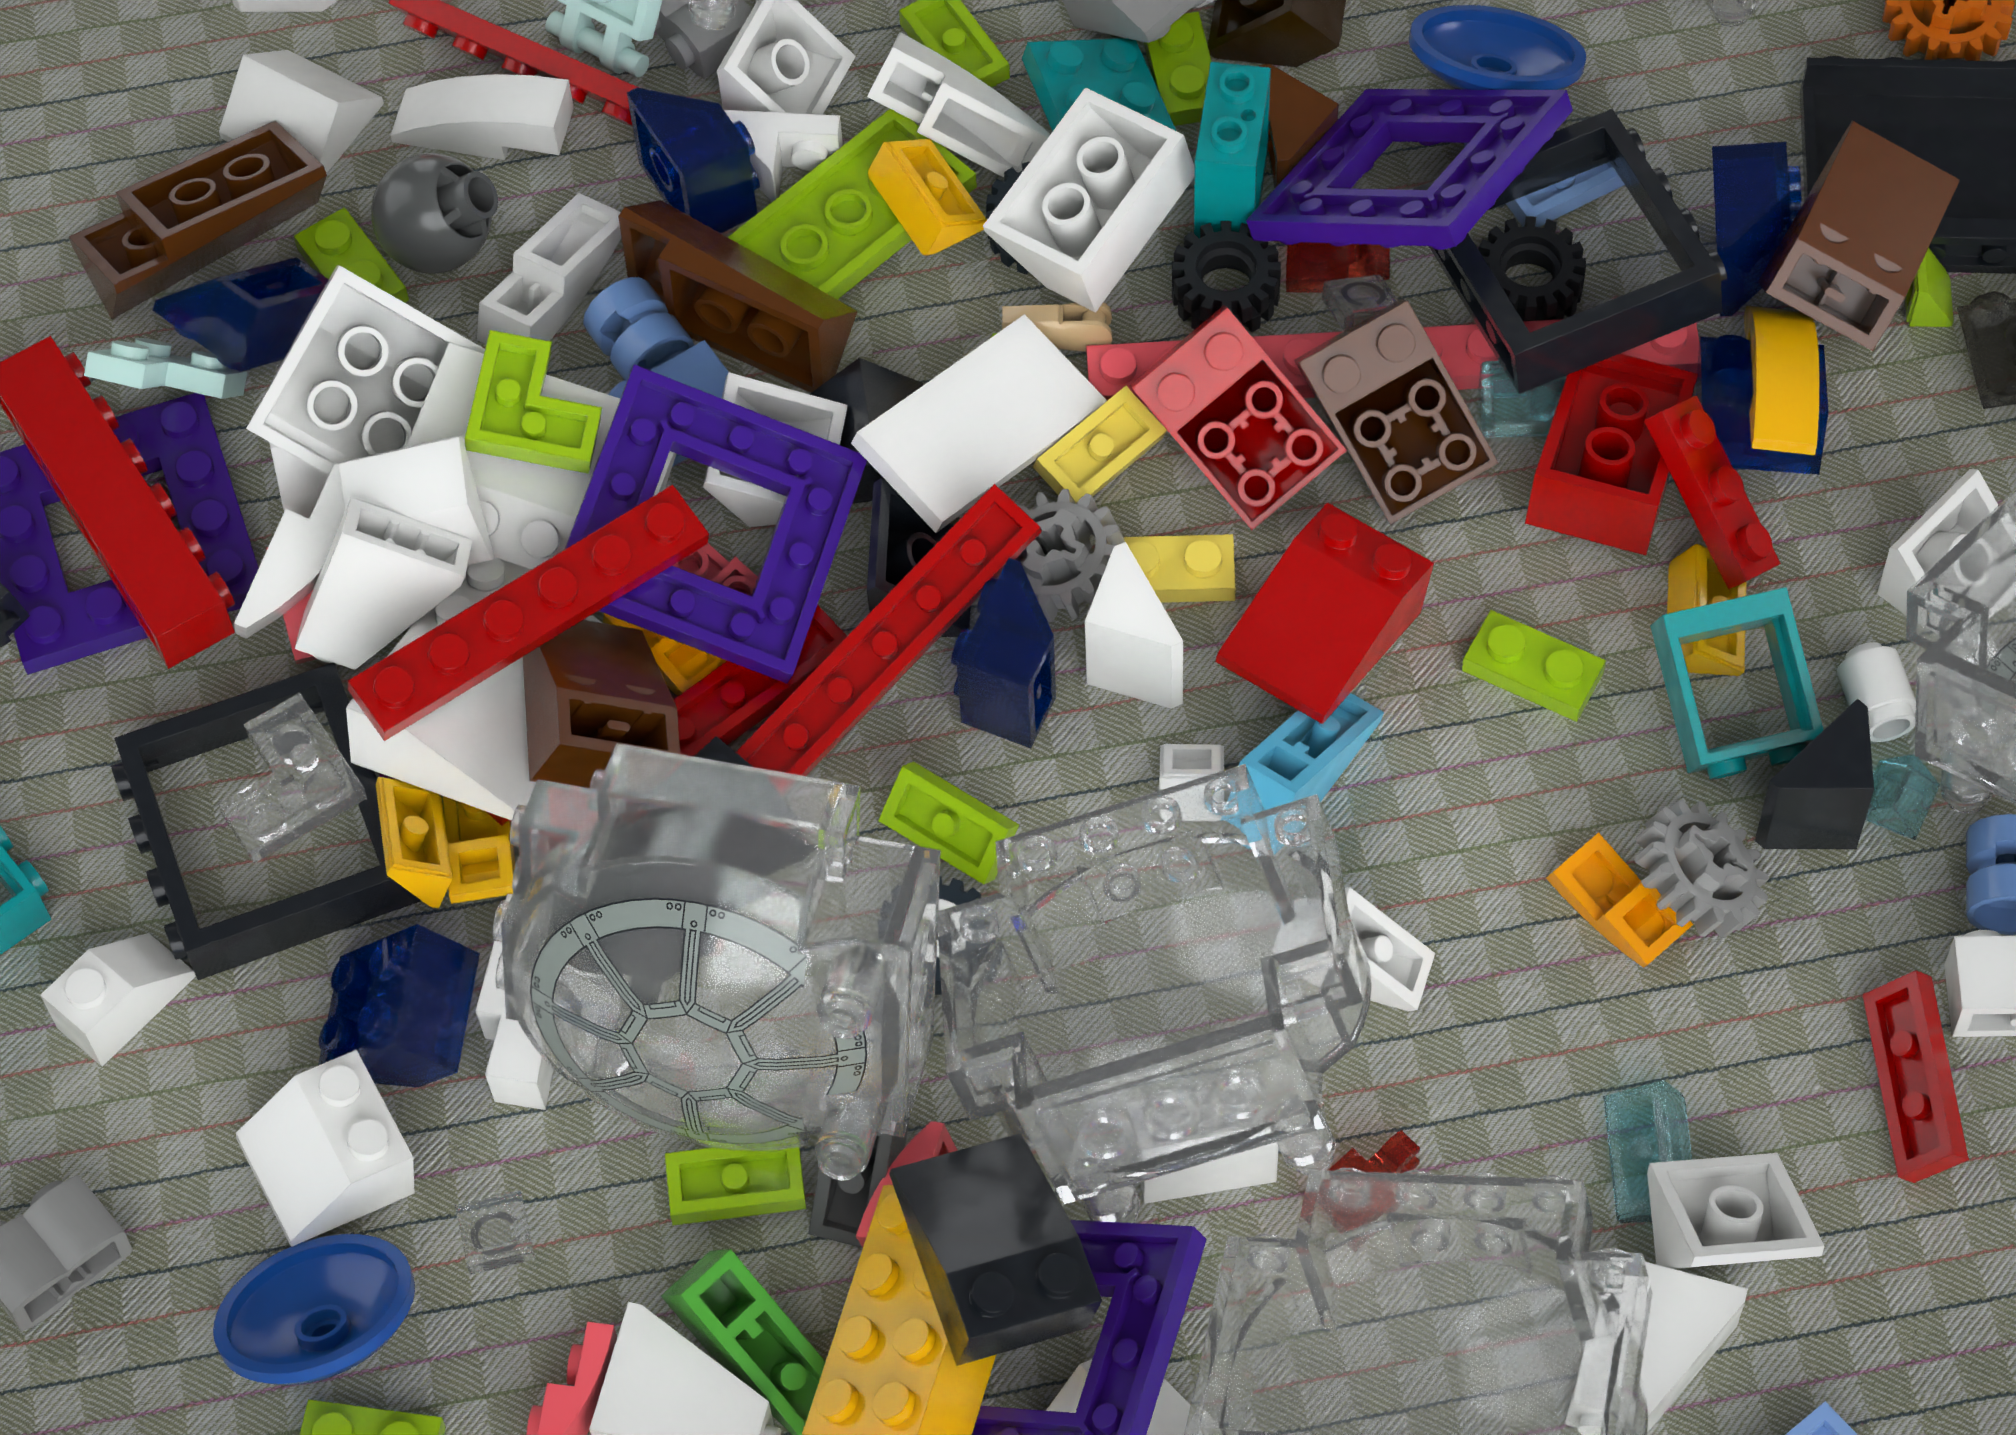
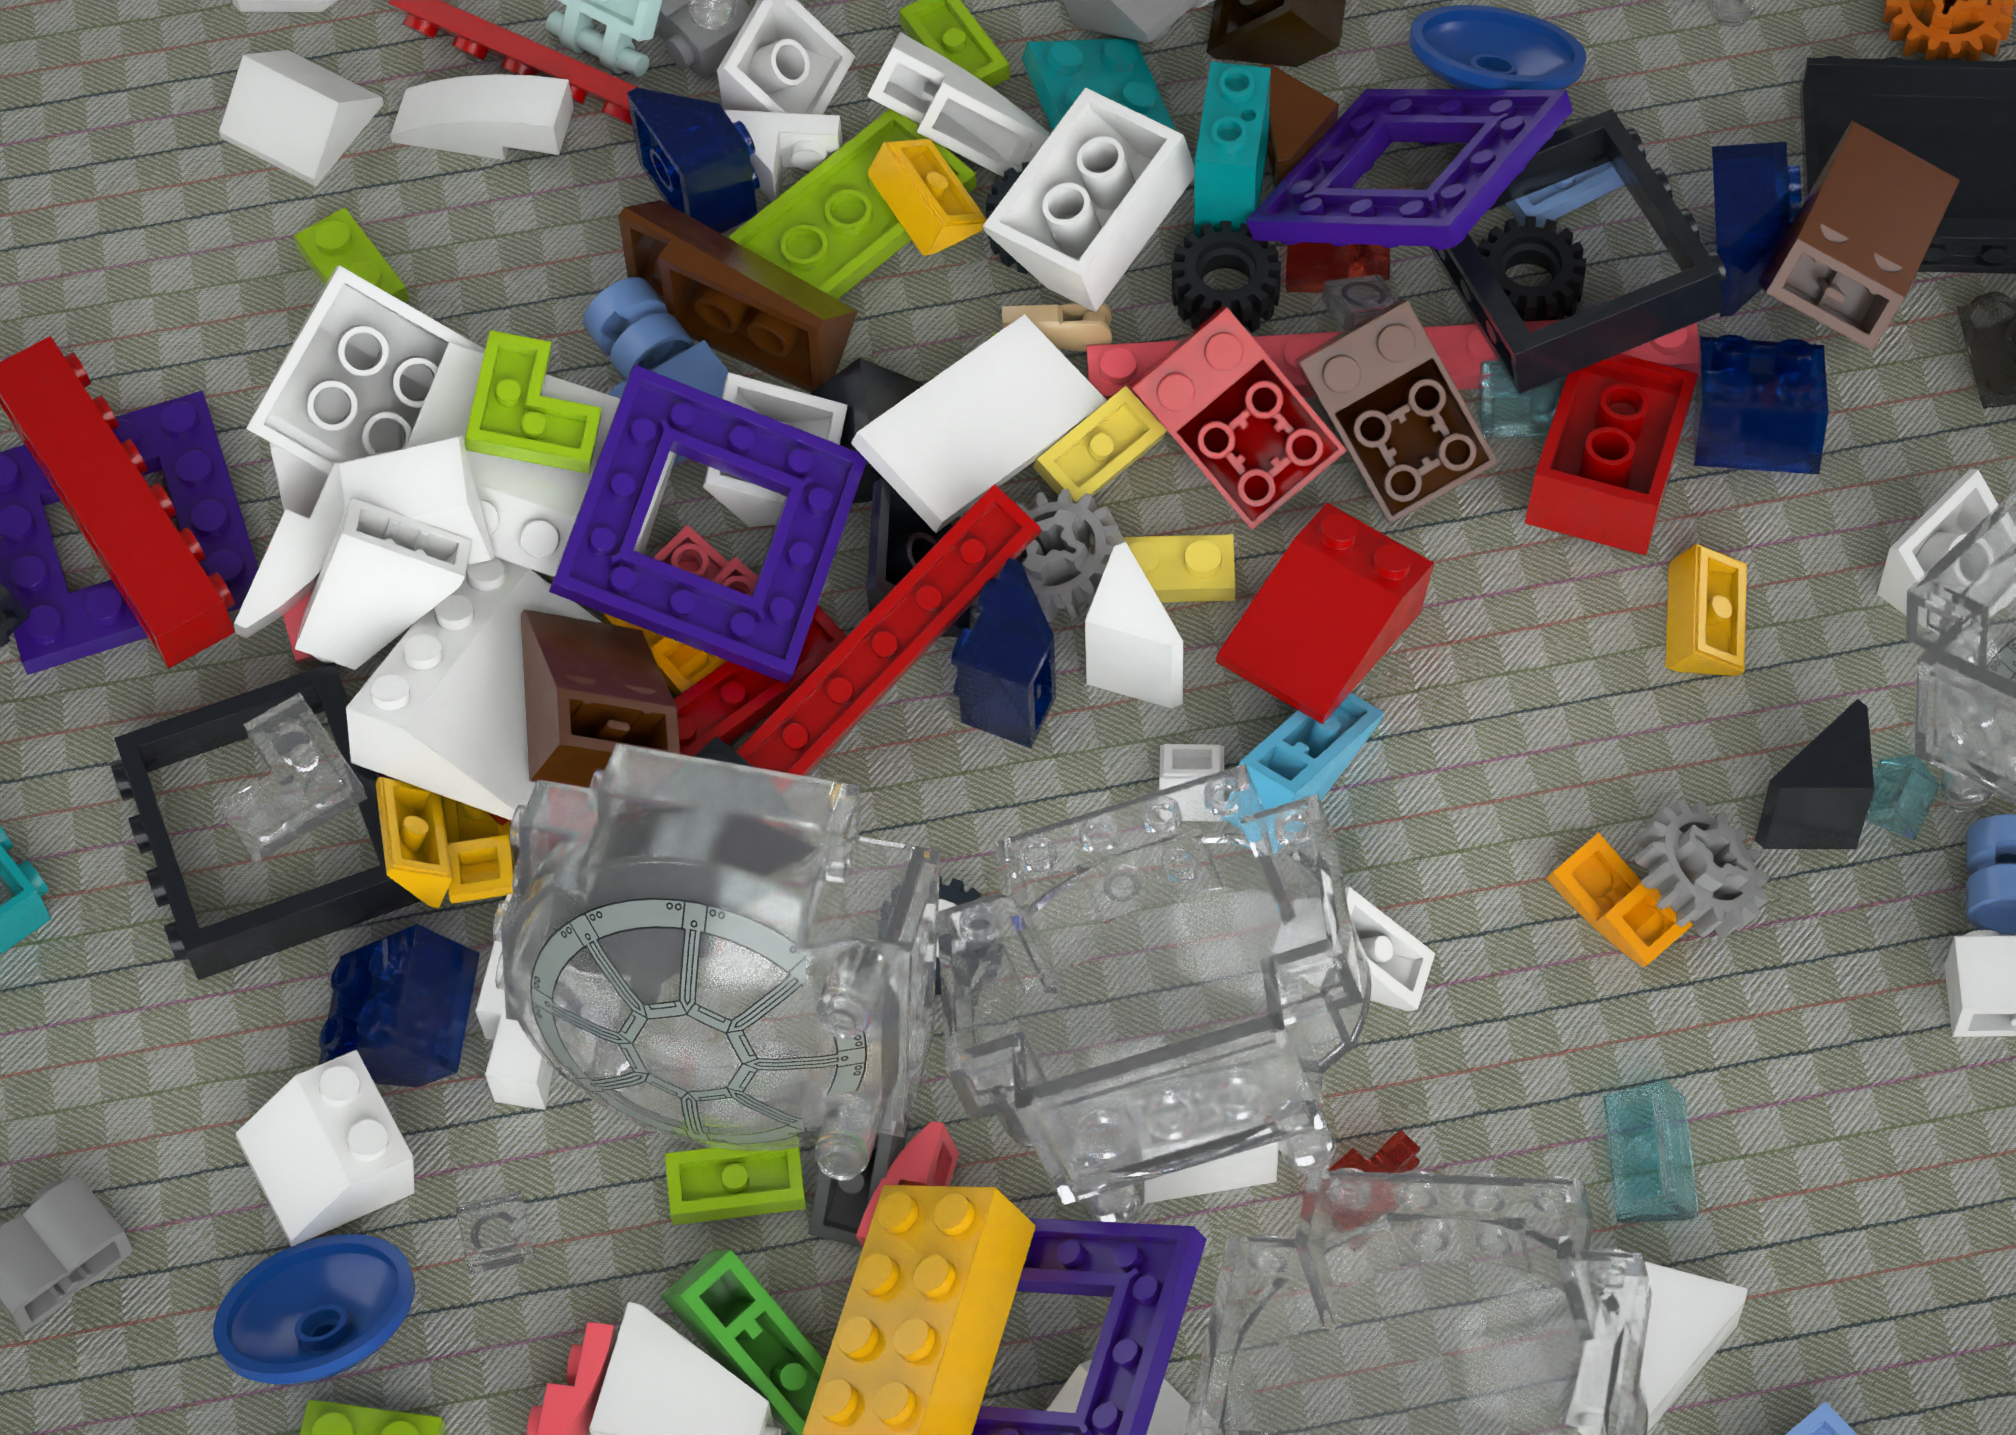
white slope [40,933,196,1067] -> none
reddish brown slope [69,121,327,319] -> none
light aqua plate [84,338,247,399] -> none
clear blue slope [152,257,329,372] -> none
red plate [348,484,709,741] -> none
dark grey brick [371,153,498,274] -> none
white slope [477,193,622,344] -> none
lime plate [878,761,1019,885] -> none
black slope [889,1133,1102,1366] -> none
lime plate [1144,11,1212,126] -> none
lime plate [1462,610,1606,722] -> none
red plate [1644,395,1781,590] -> none
white slope [1647,1153,1824,1269] -> none
teal window [1650,587,1824,780] -> none
yellow slope [1744,306,1819,455] -> none
white brick [1837,642,1918,742] -> none
red plate [1862,970,1969,1183] -> none
lime slope [1905,248,1954,327] -> none

